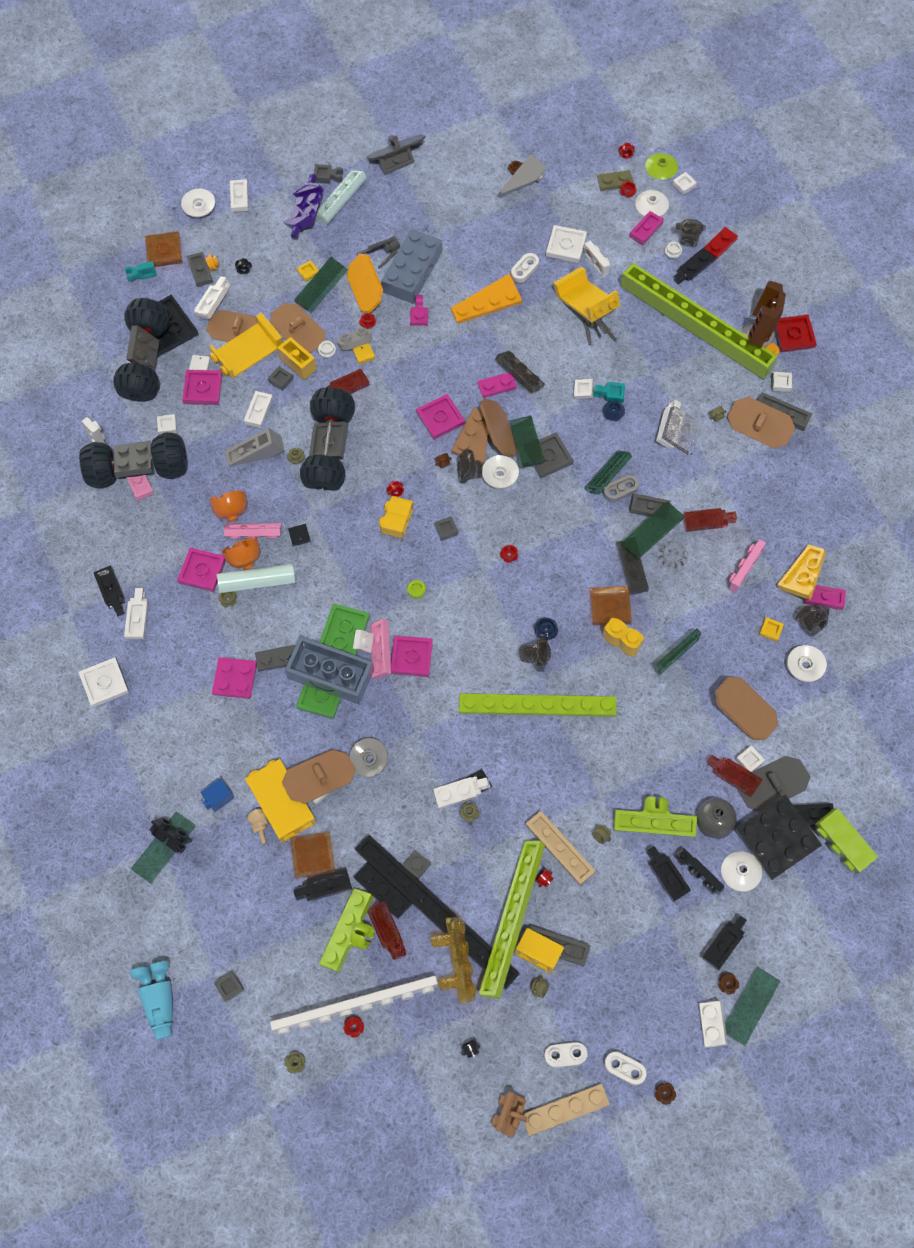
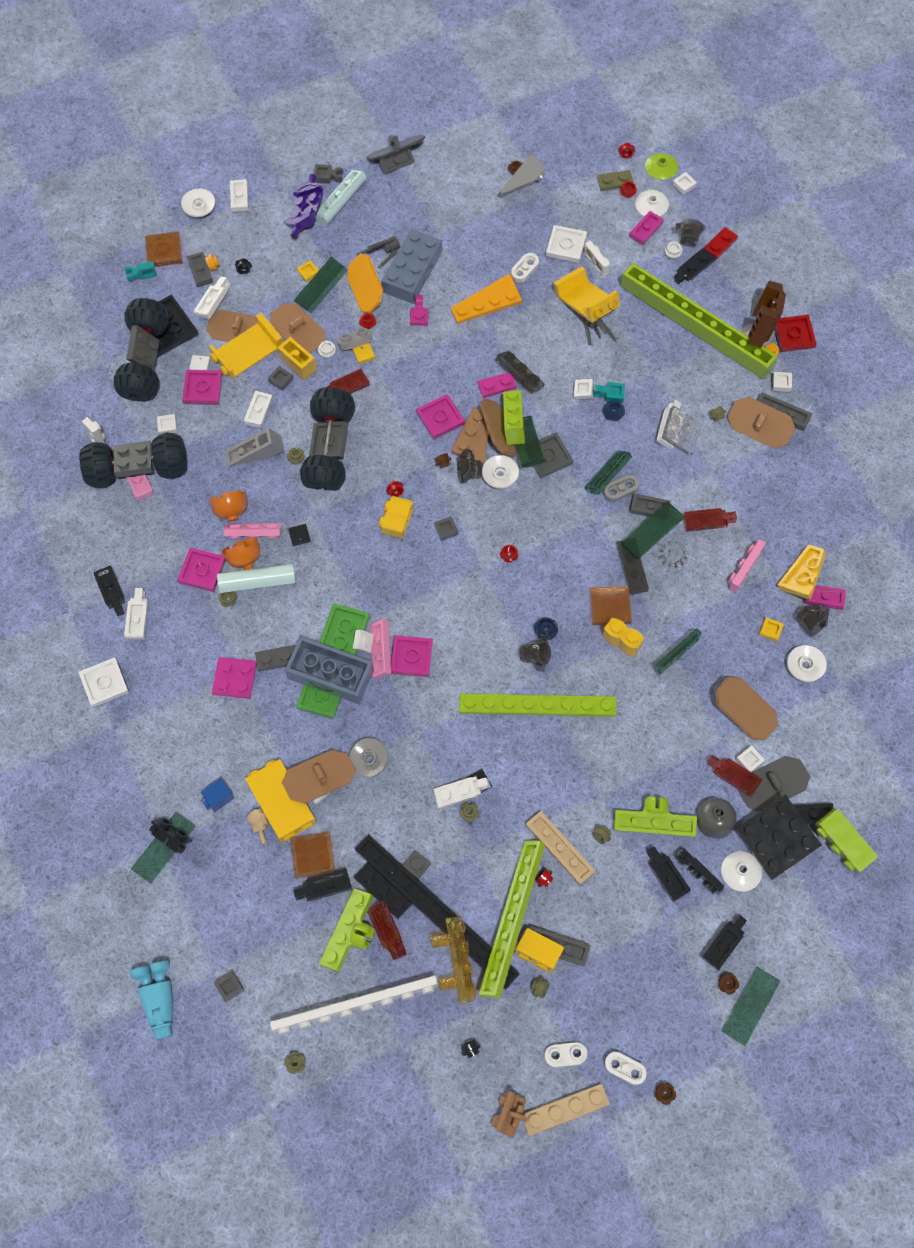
red plate [343,1016,364,1038] -> none
lime tile [407,580,426,599] -> none
white plate [699,1001,728,1048] -> none
none -> lime brick [503,390,525,445]

